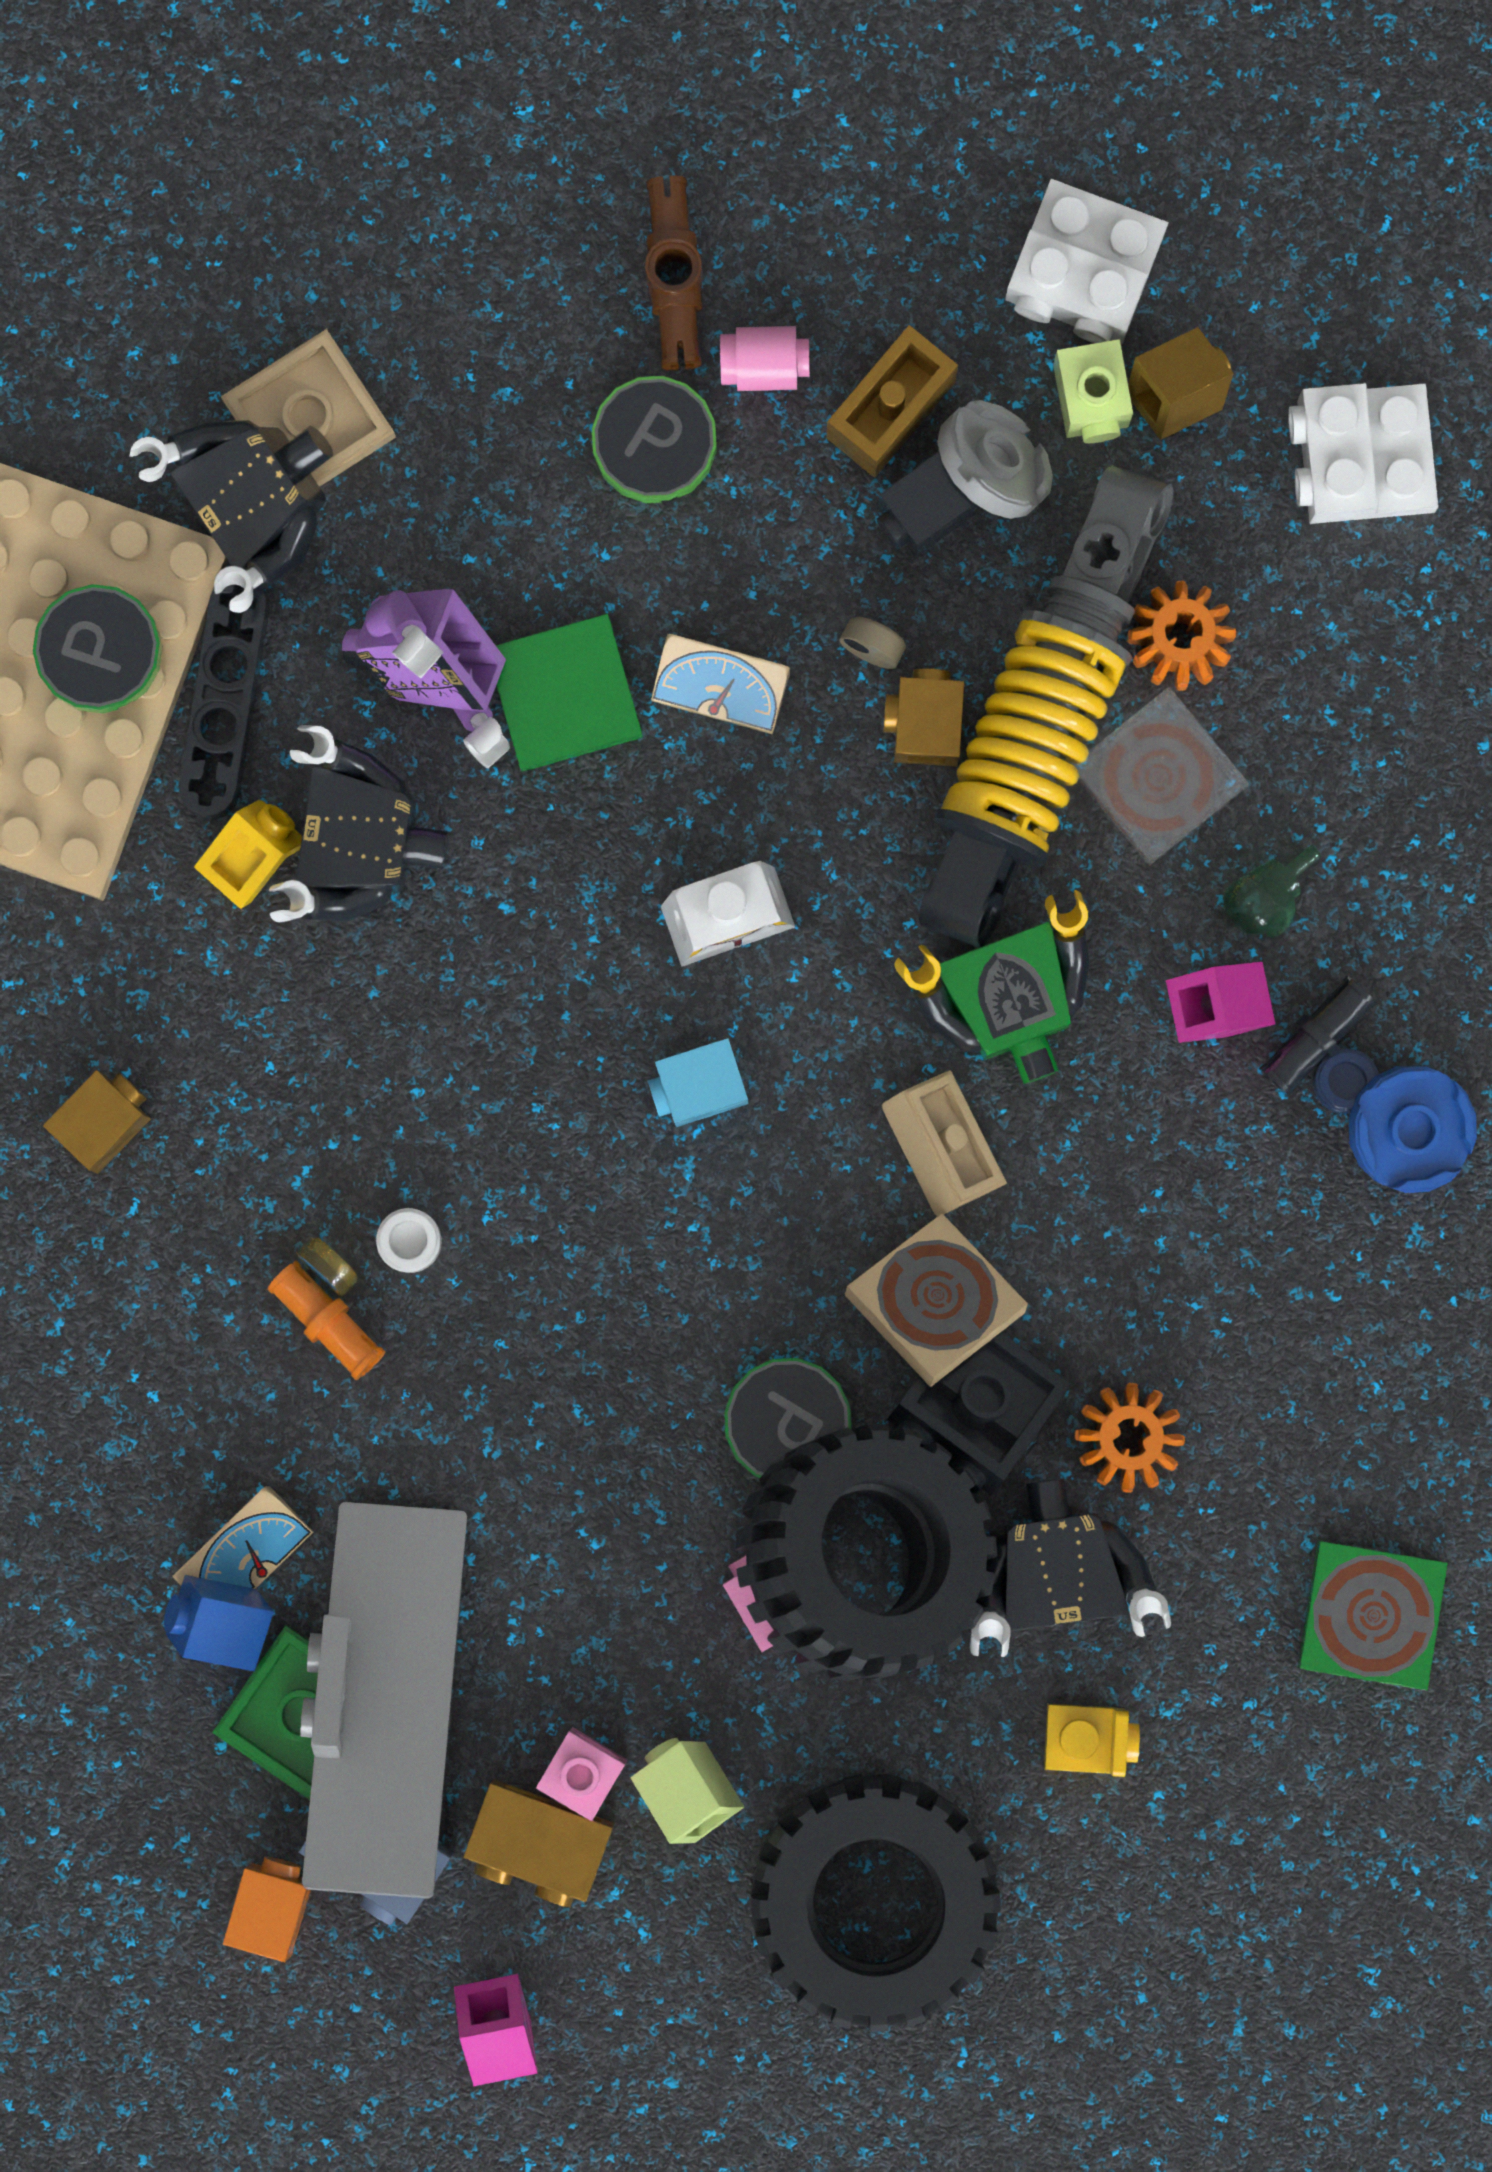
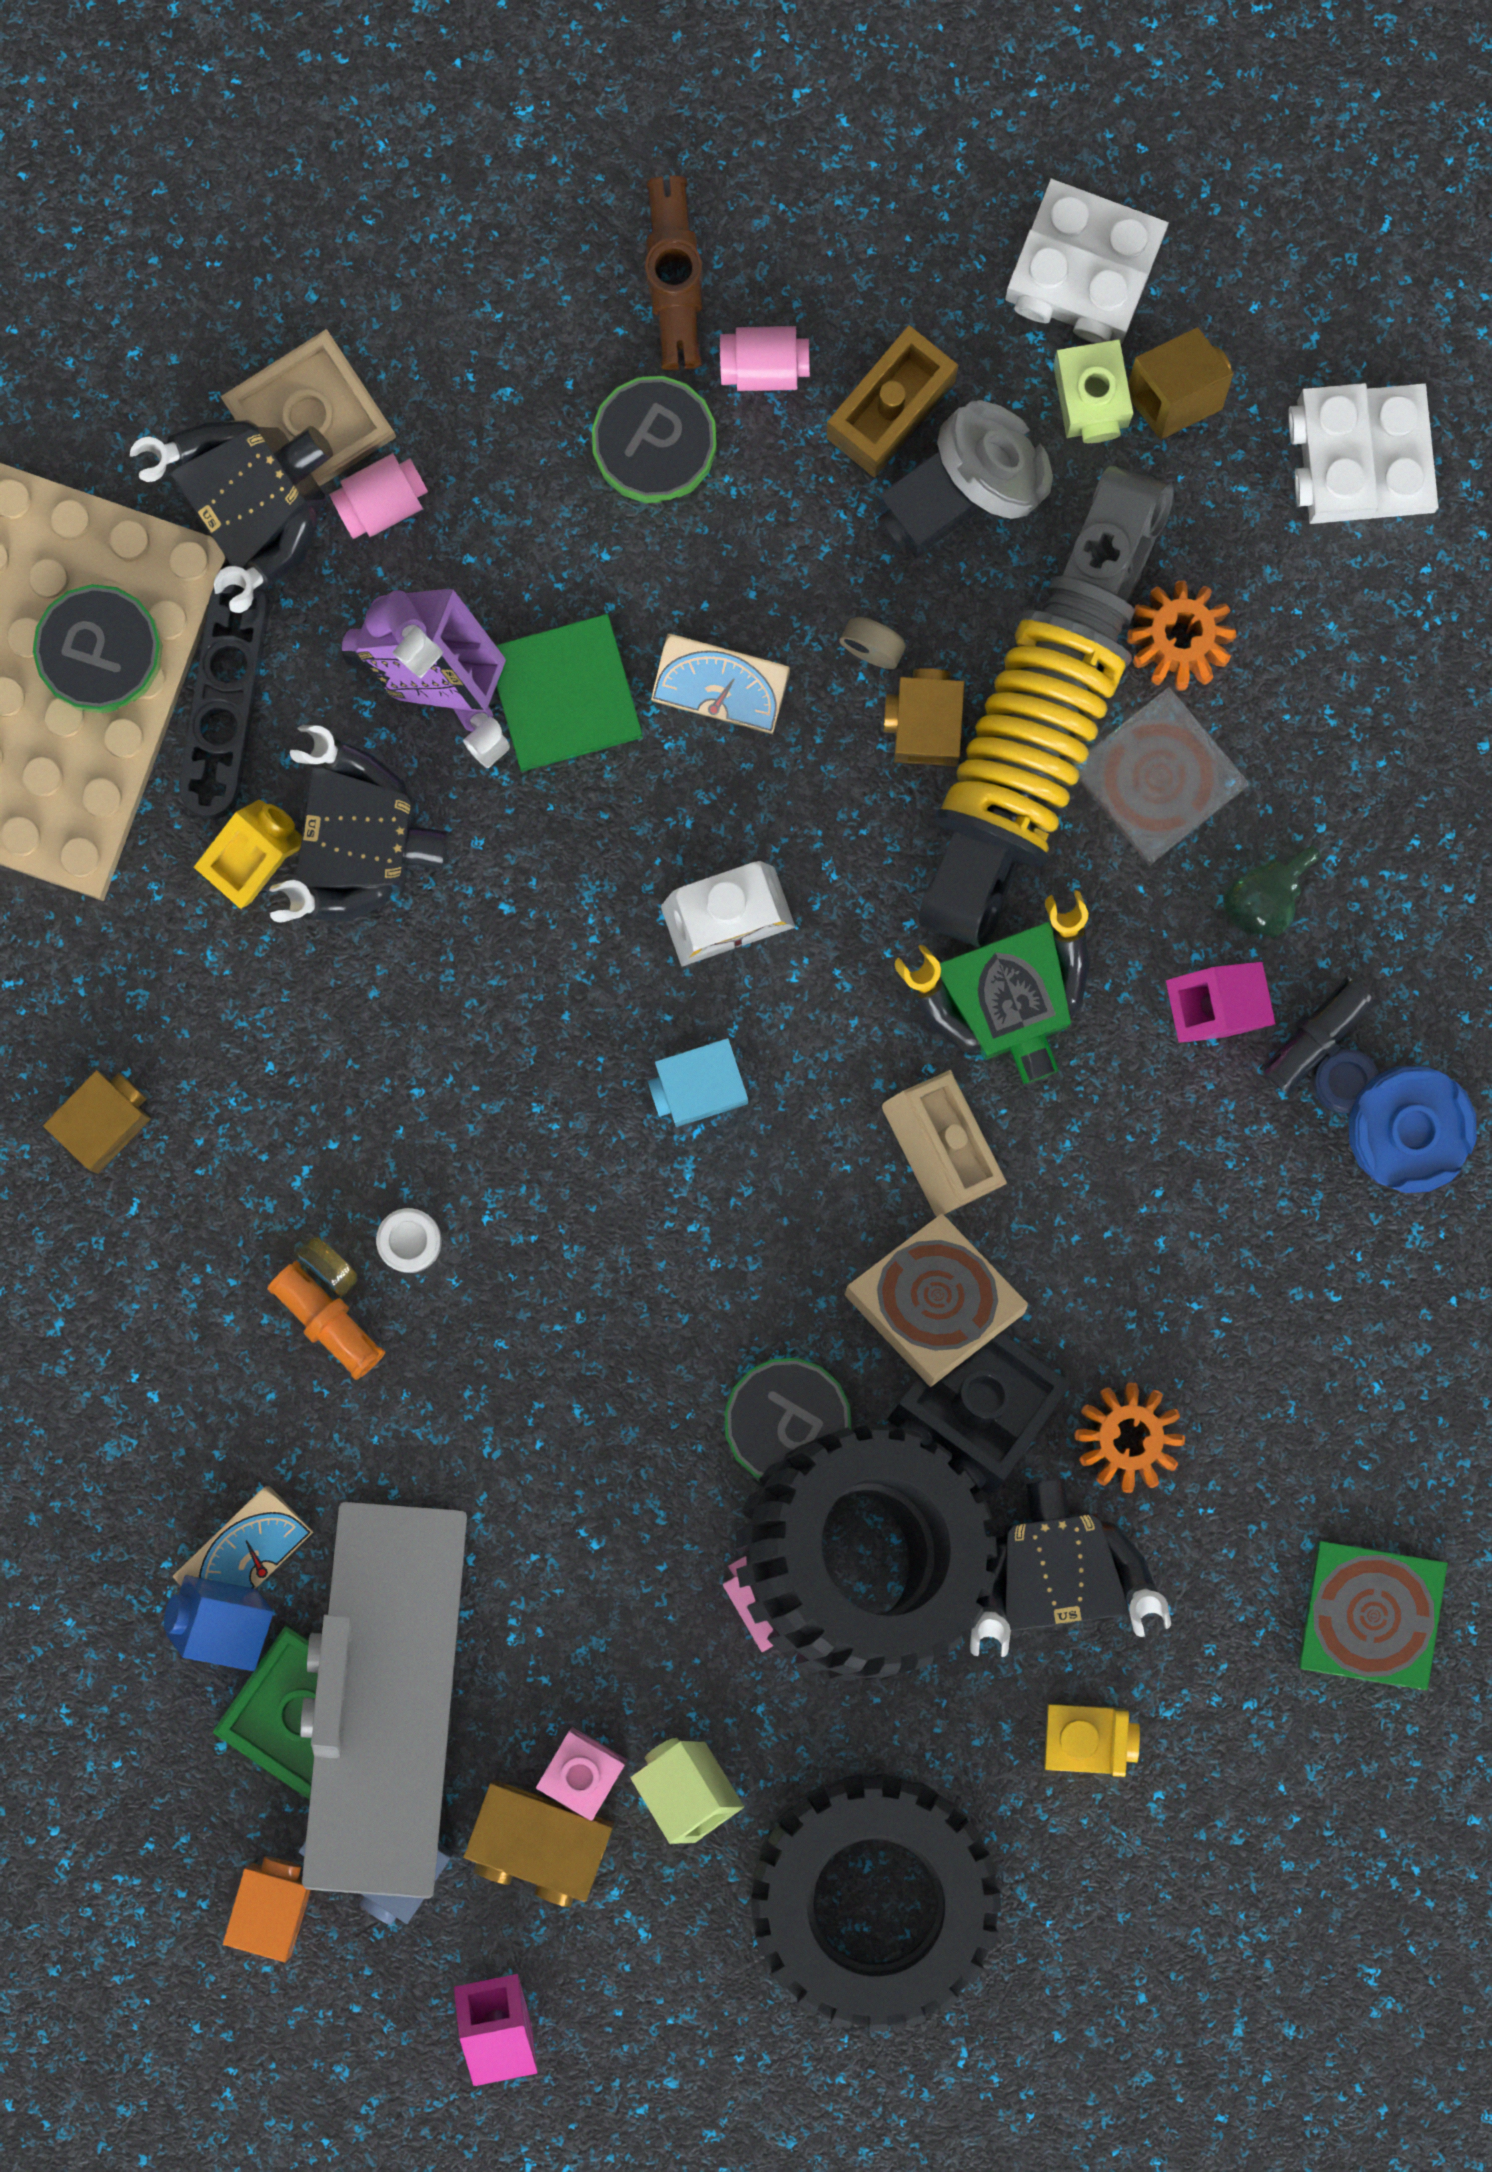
none -> bright pink brick [329,453,428,539]

